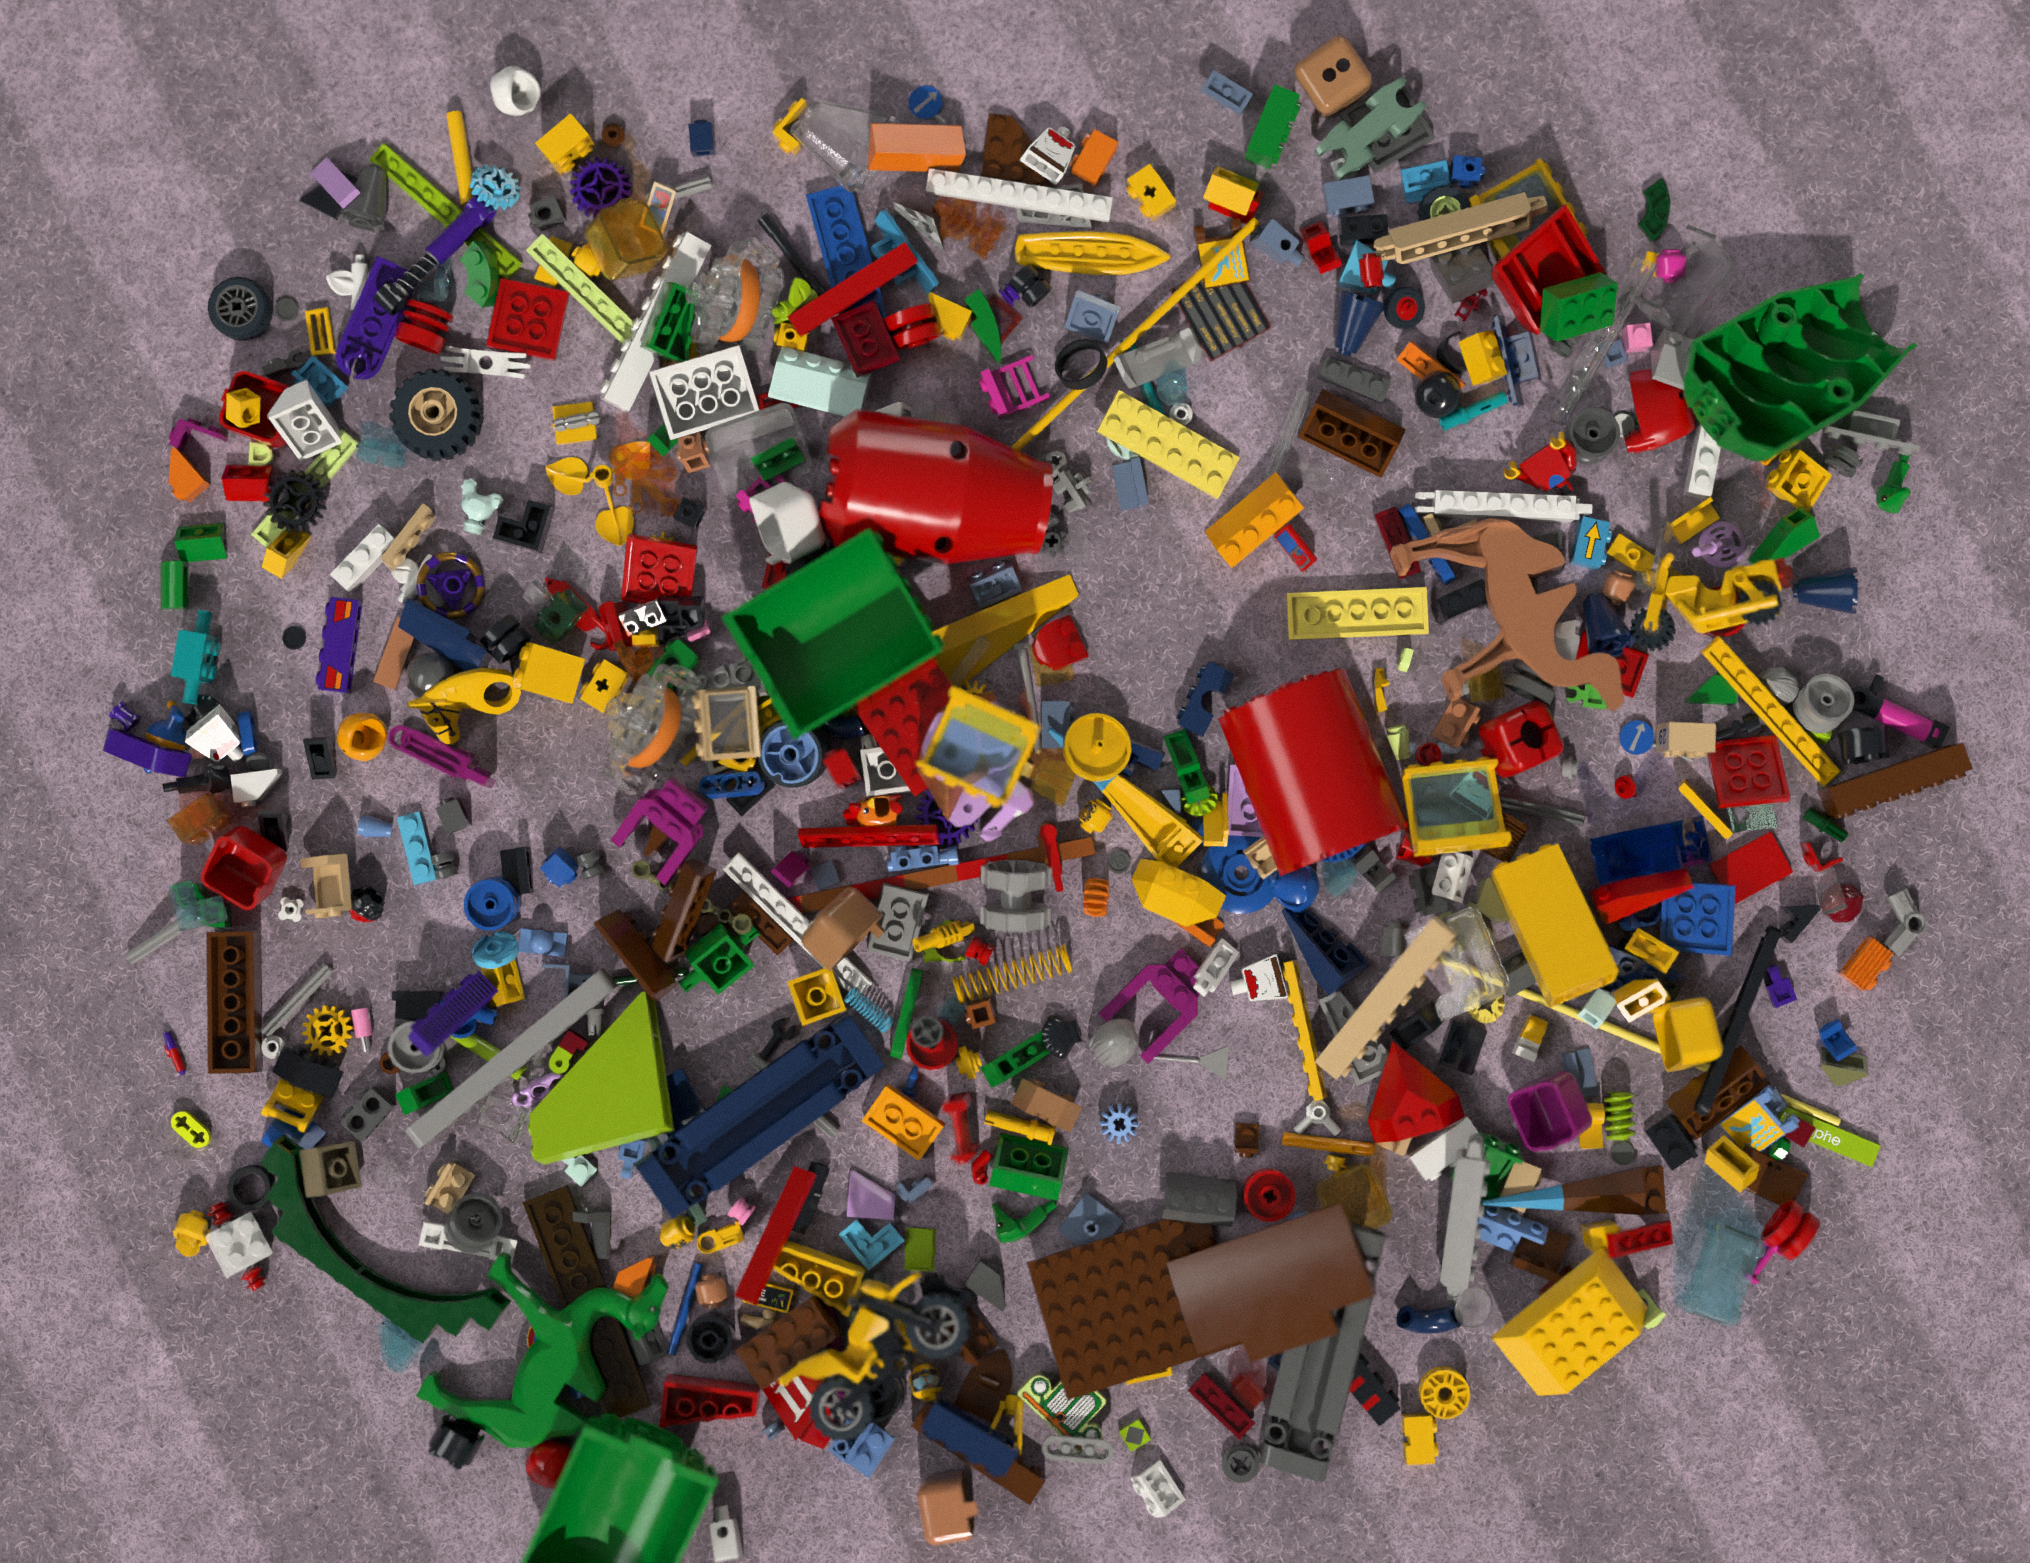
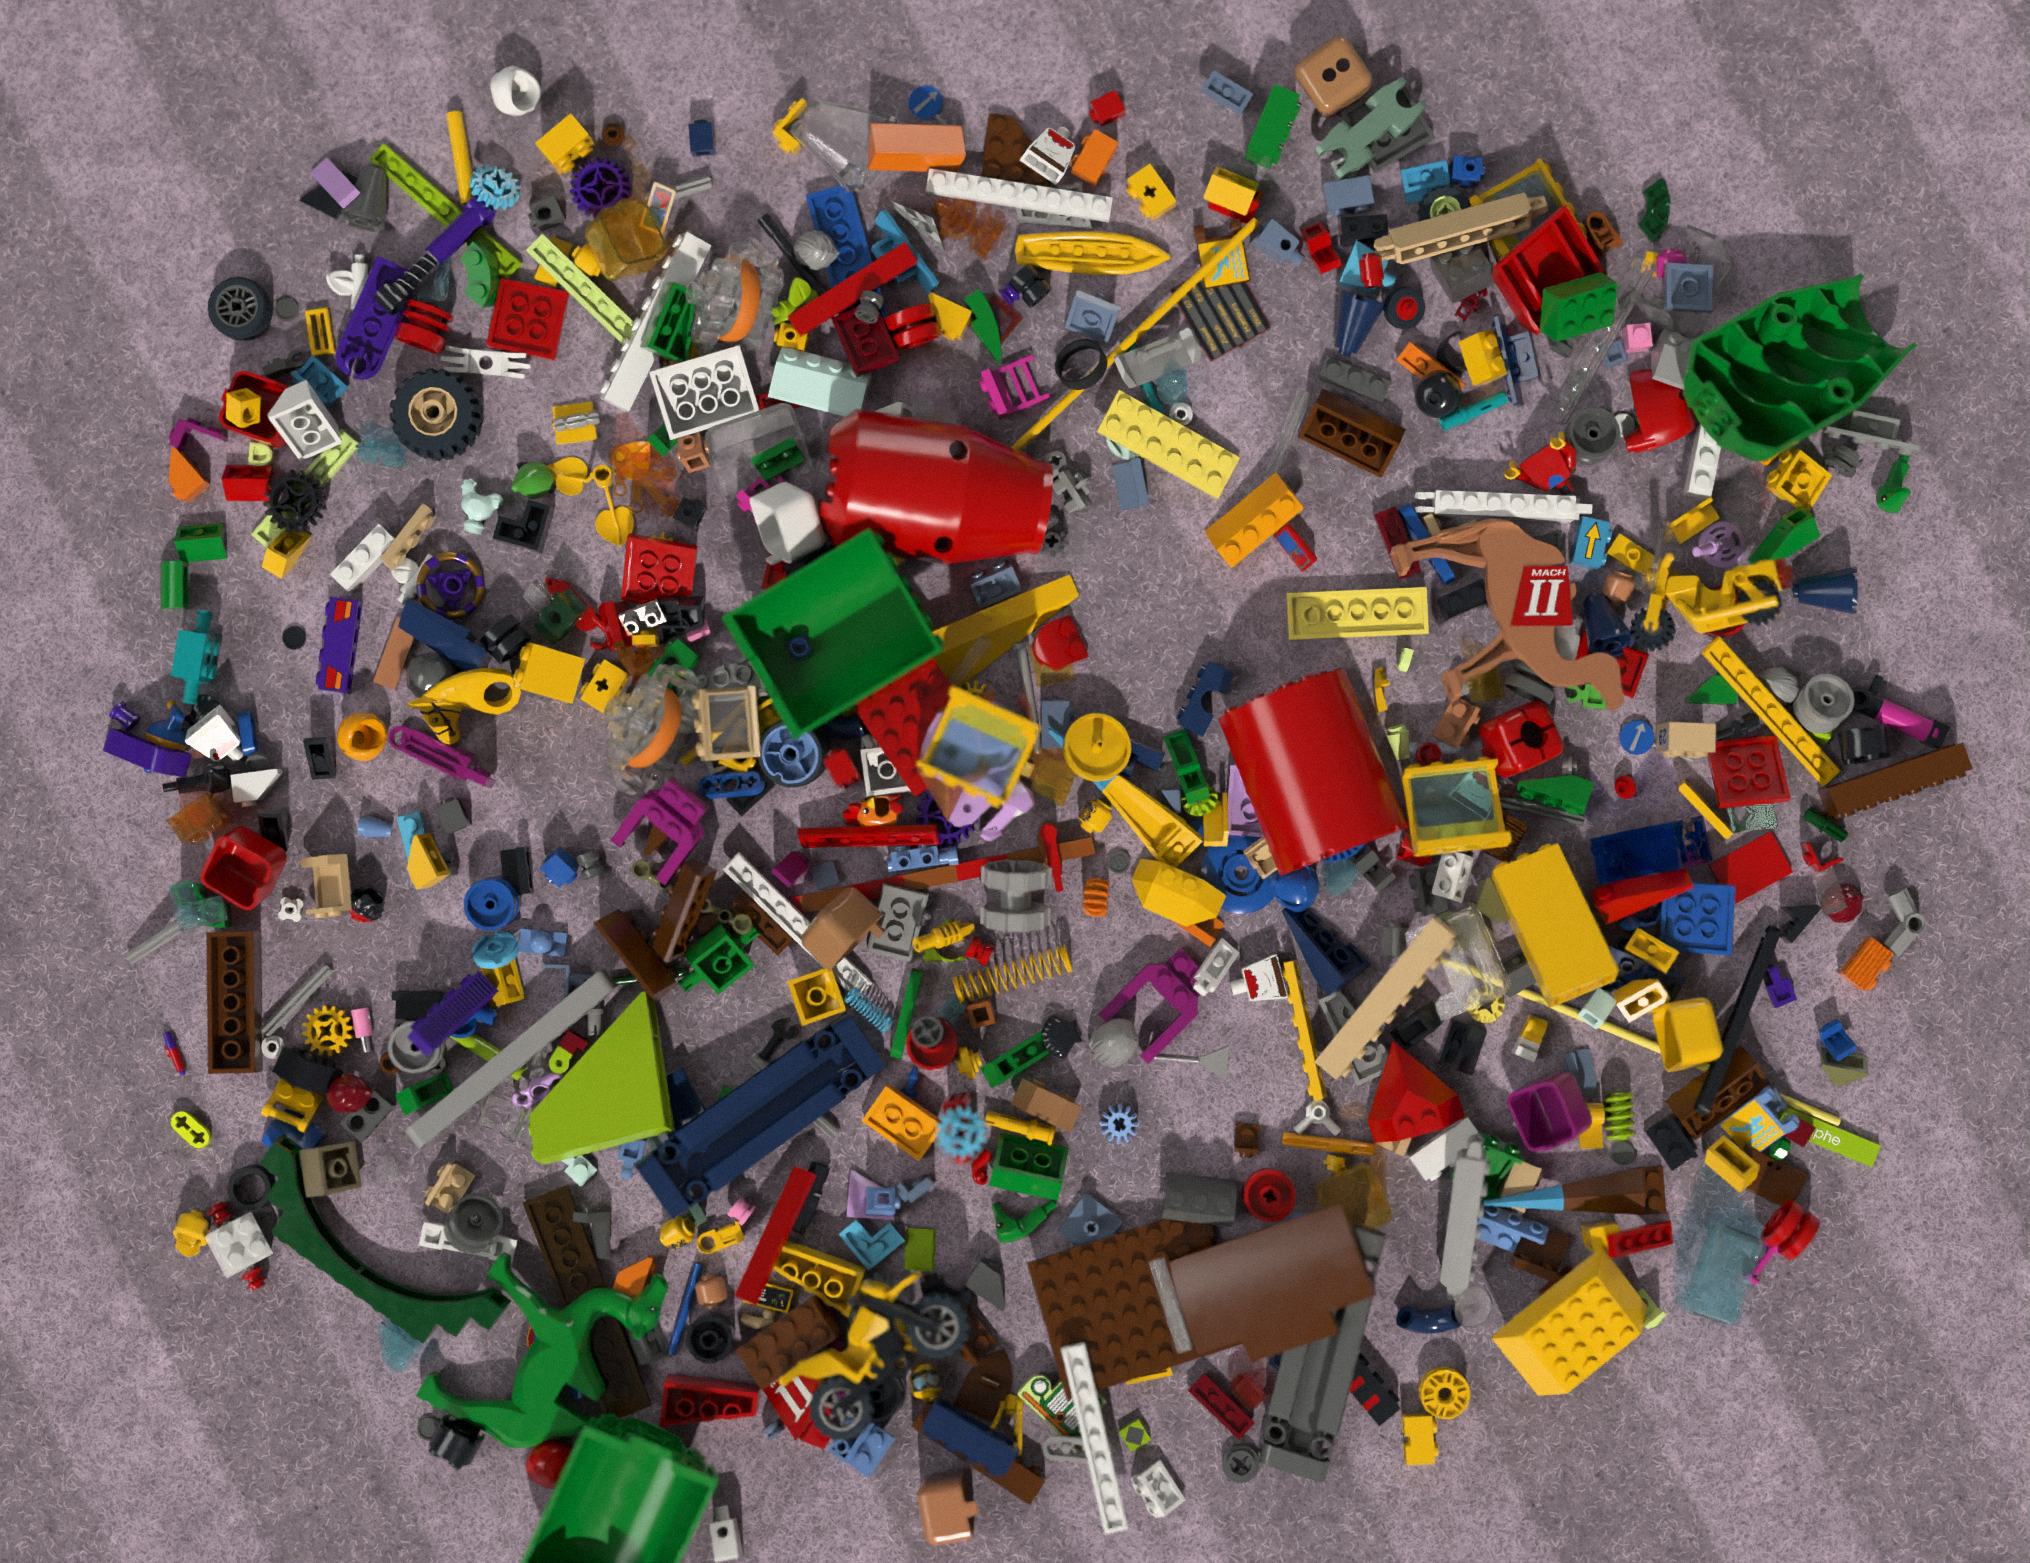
none -> dark red hair [326,1074,373,1114]
none -> yellow slope [407,833,451,890]
none -> dark grey piece [417,1417,439,1441]
none -> bright green hat [511,461,557,500]
none -> dark blue plate [785,634,812,661]
none -> light grey hair [794,230,839,270]
none -> dark grey wheel [855,291,884,323]
none -> medium blue window [866,1187,900,1216]
none -> medium azure gear [935,1106,987,1159]
none -> white tile [1061,1342,1128,1535]
none -> red brick [1088,90,1126,128]
none -> clear piece [1149,1257,1193,1353]
none -> red sticker [1511,566,1573,626]
none -> green slope [1516,775,1594,815]
none -> dark orange piece [1583,211,1623,258]
none -> sand blue tile [1664,263,1713,313]

